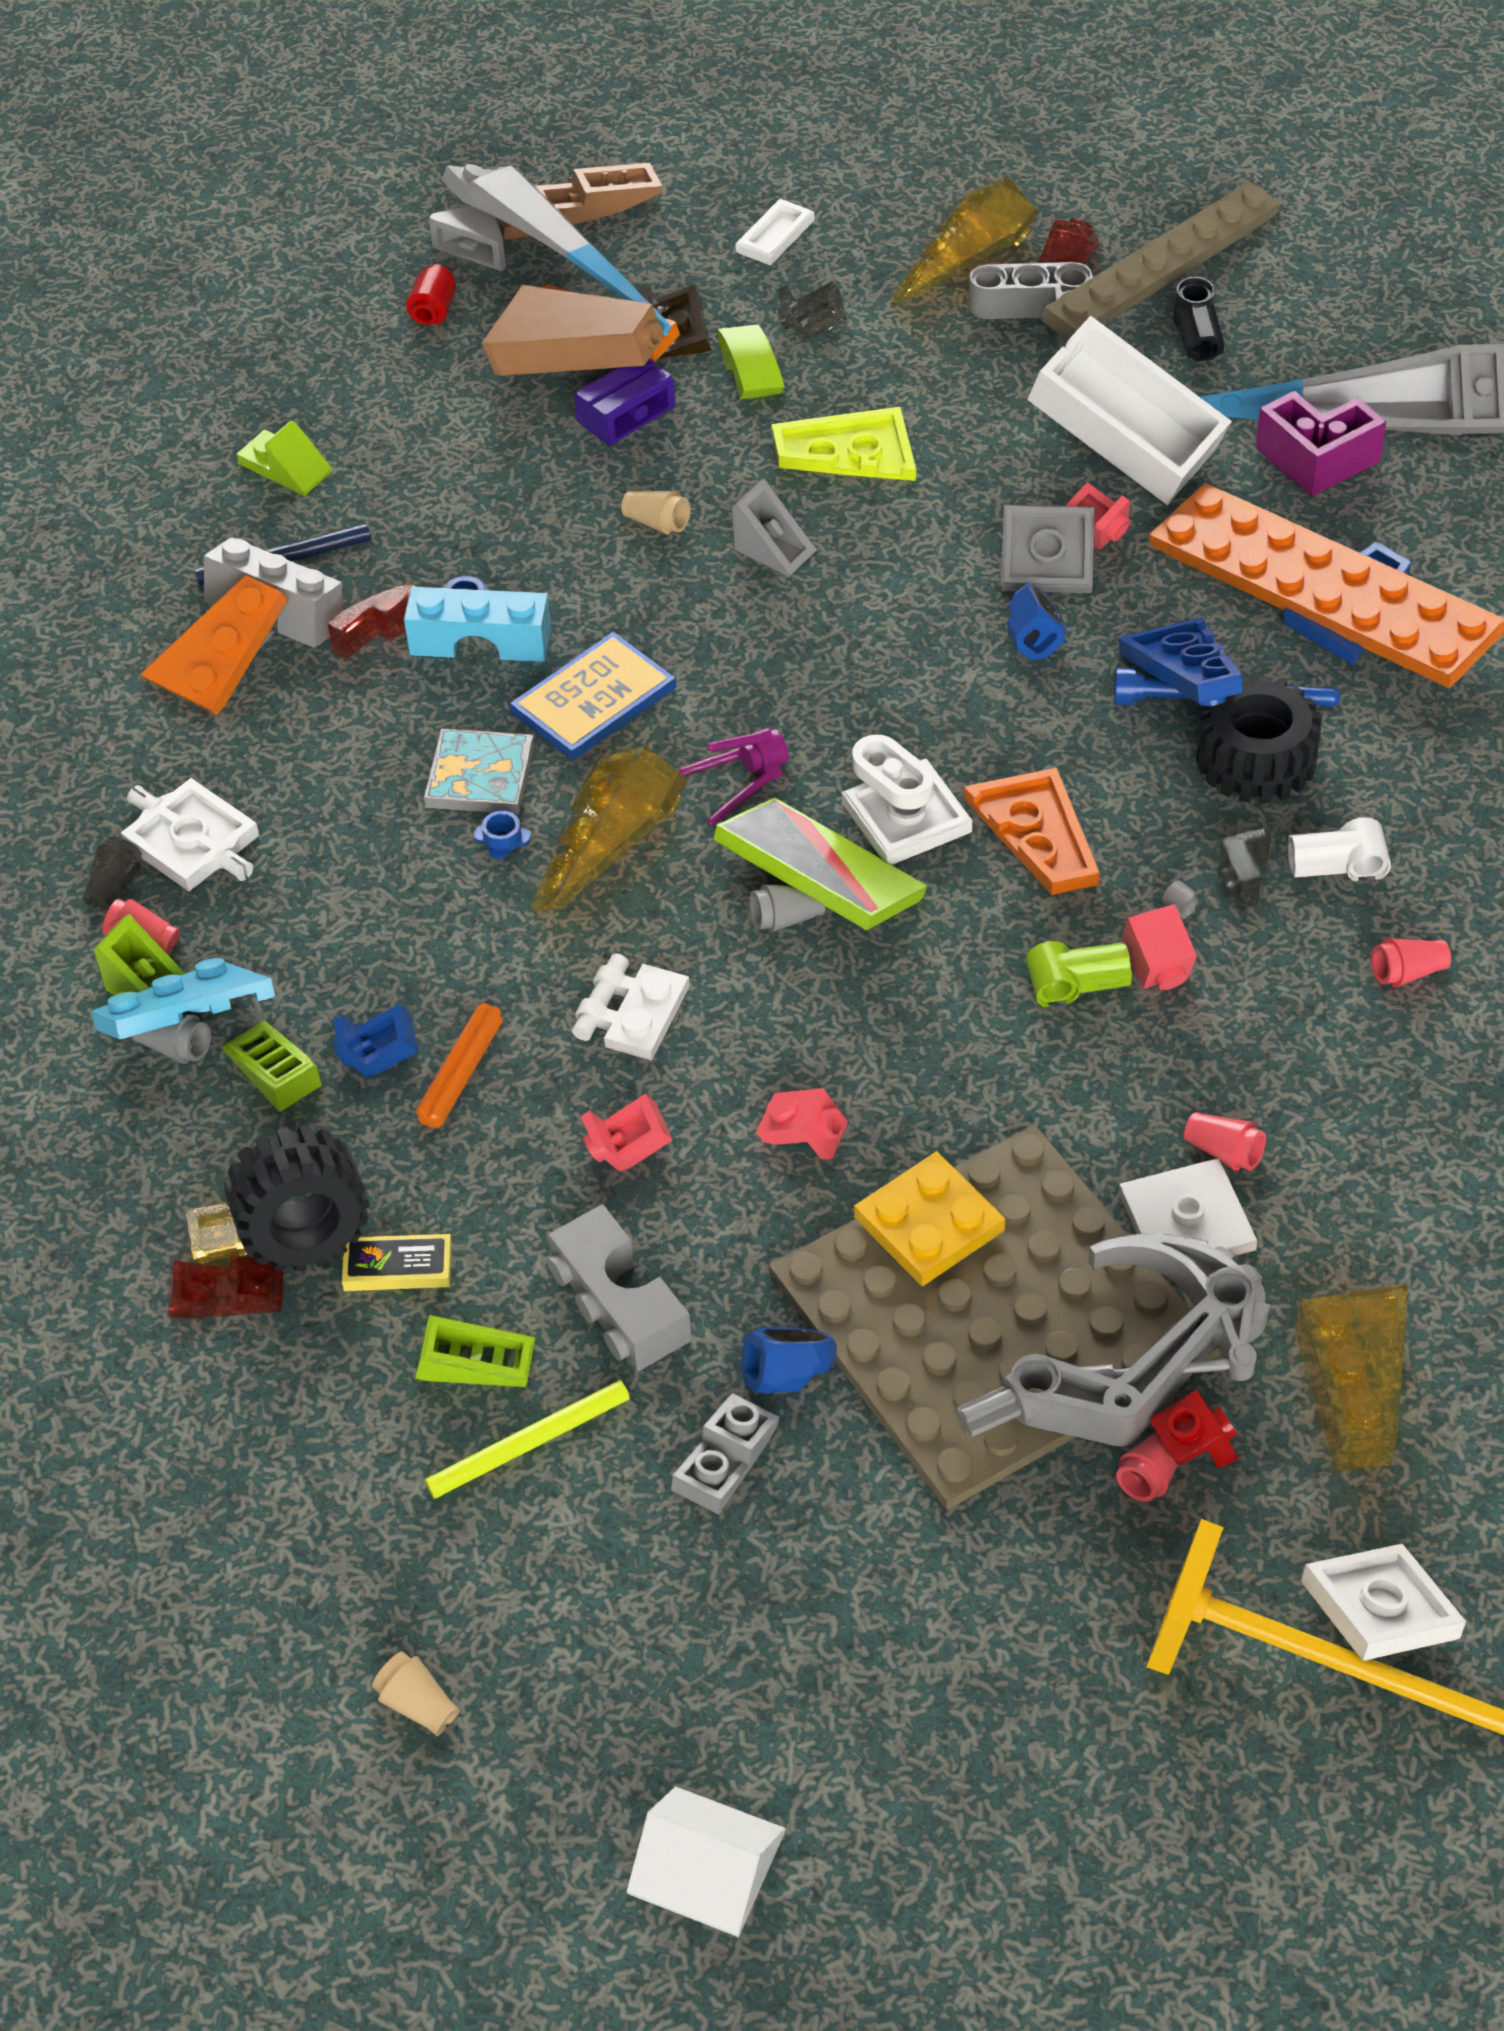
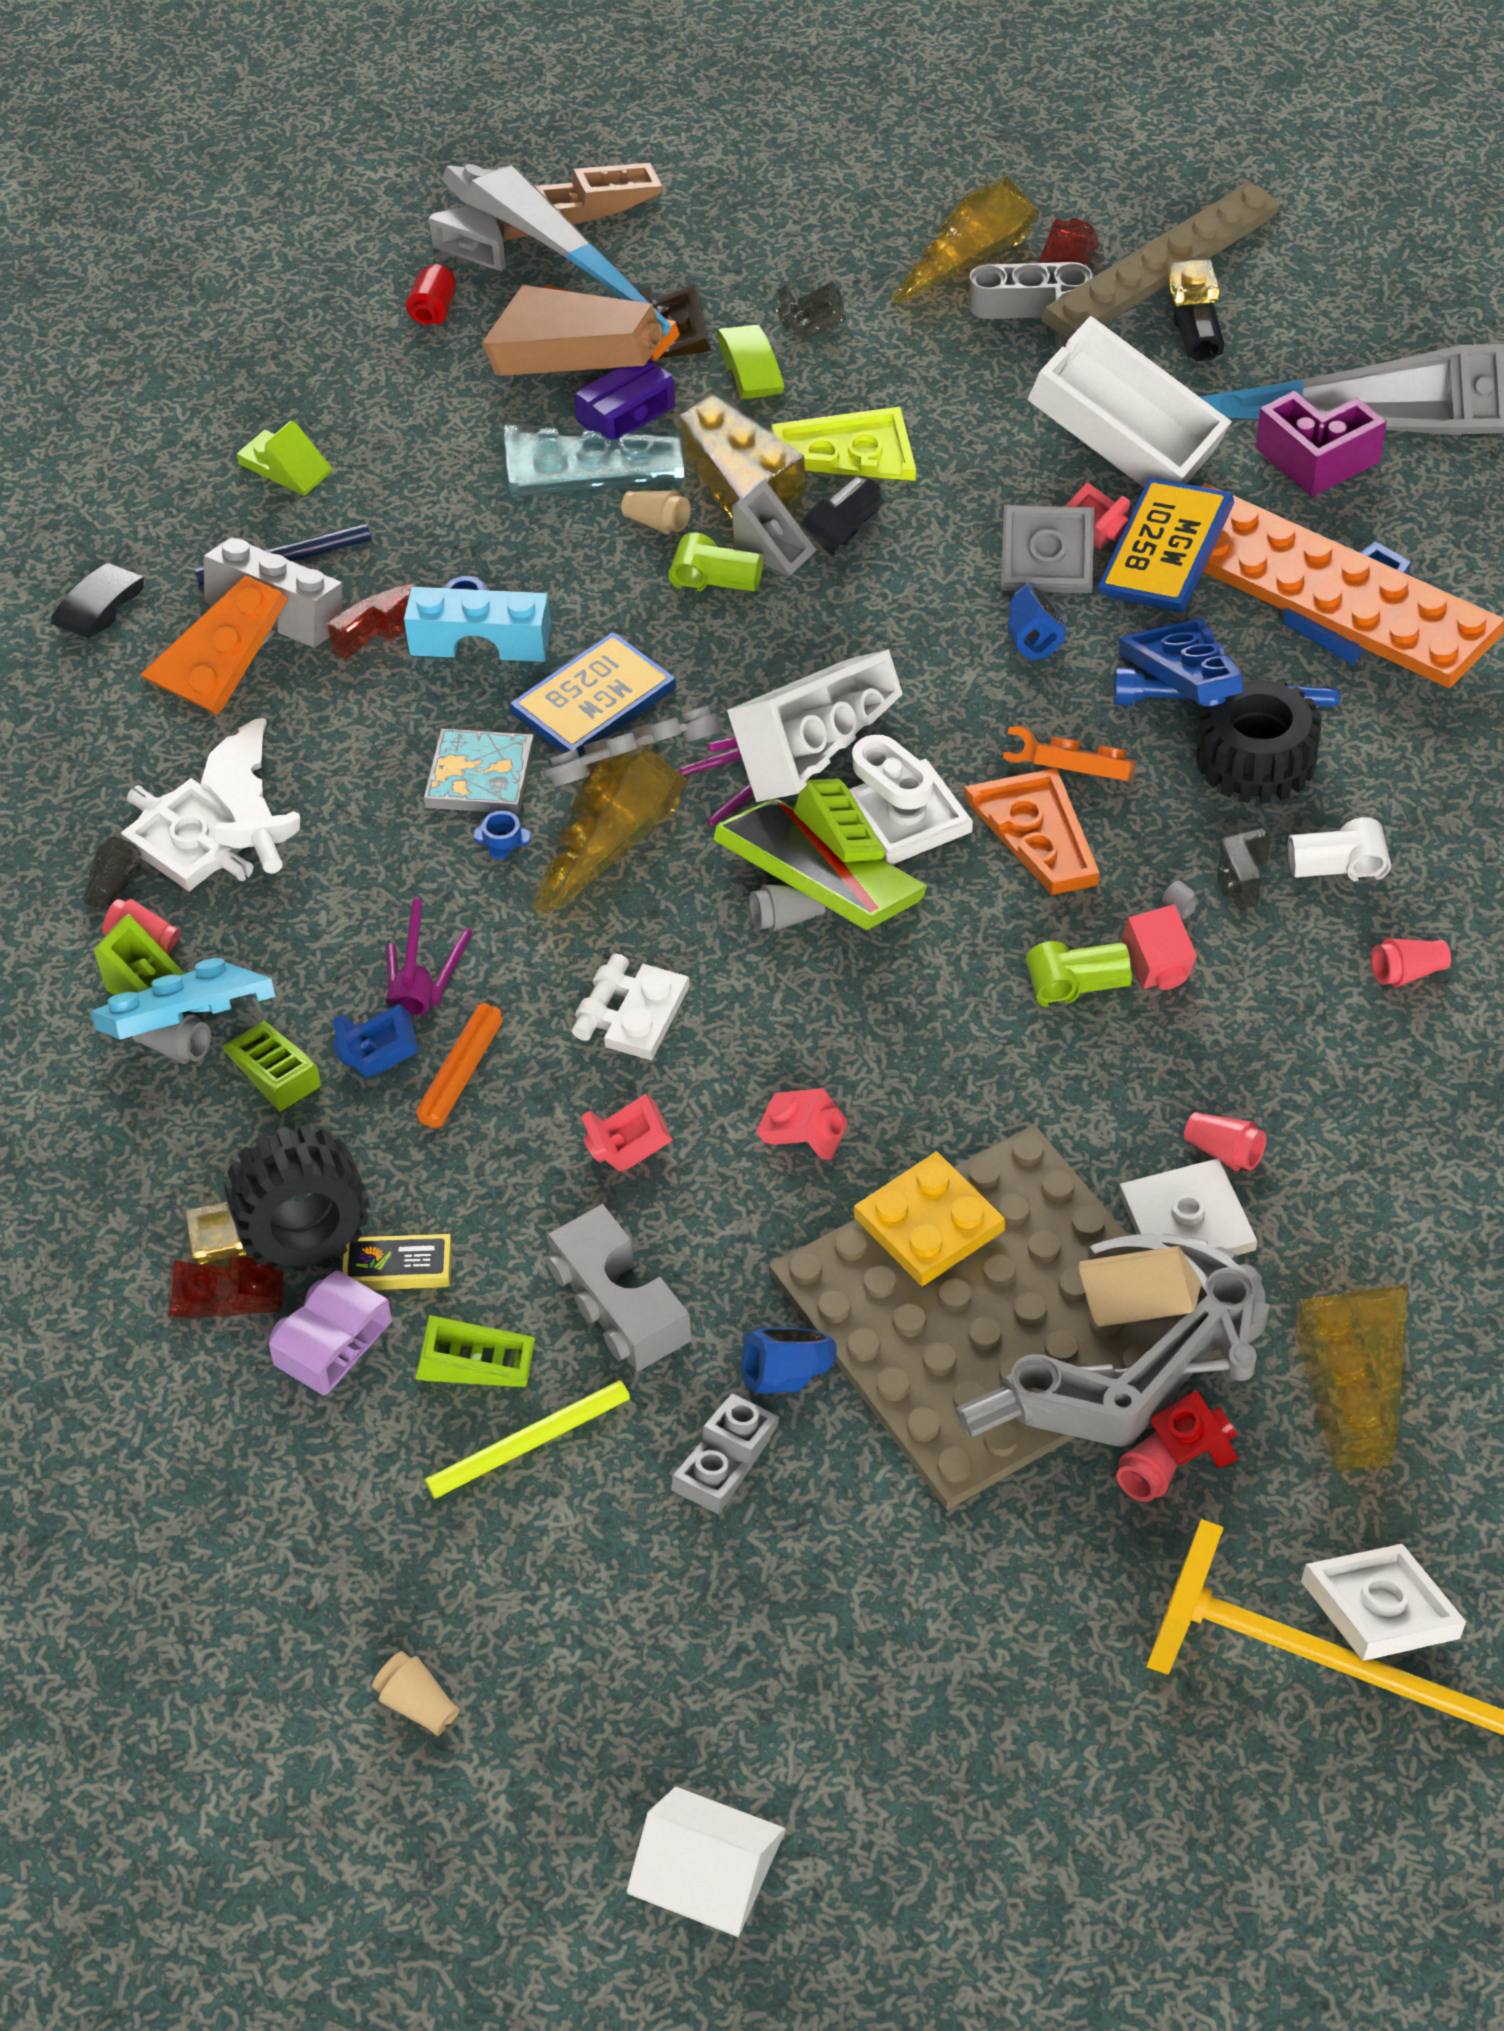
white tile [736,199,815,266] -> none
none -> slope [51,563,144,638]
none -> white sword [201,718,300,874]
none -> lavender brick [269,1270,392,1396]
none -> magenta plant [386,898,472,1015]
none -> clear light blue wing [504,425,685,497]
none -> light grey plant [543,705,721,787]
none -> lime piece [668,533,764,592]
none -> clear yellow wedge [680,394,805,519]
none -> white wedge [727,649,903,802]
none -> lime slope [794,778,885,862]
none -> black piece [800,477,884,557]
none -> orange plate [1003,726,1137,781]
none -> tan slope [1079,1246,1202,1327]
none -> tile [1098,477,1235,613]
none -> clear yellow plate [1167,259,1219,306]

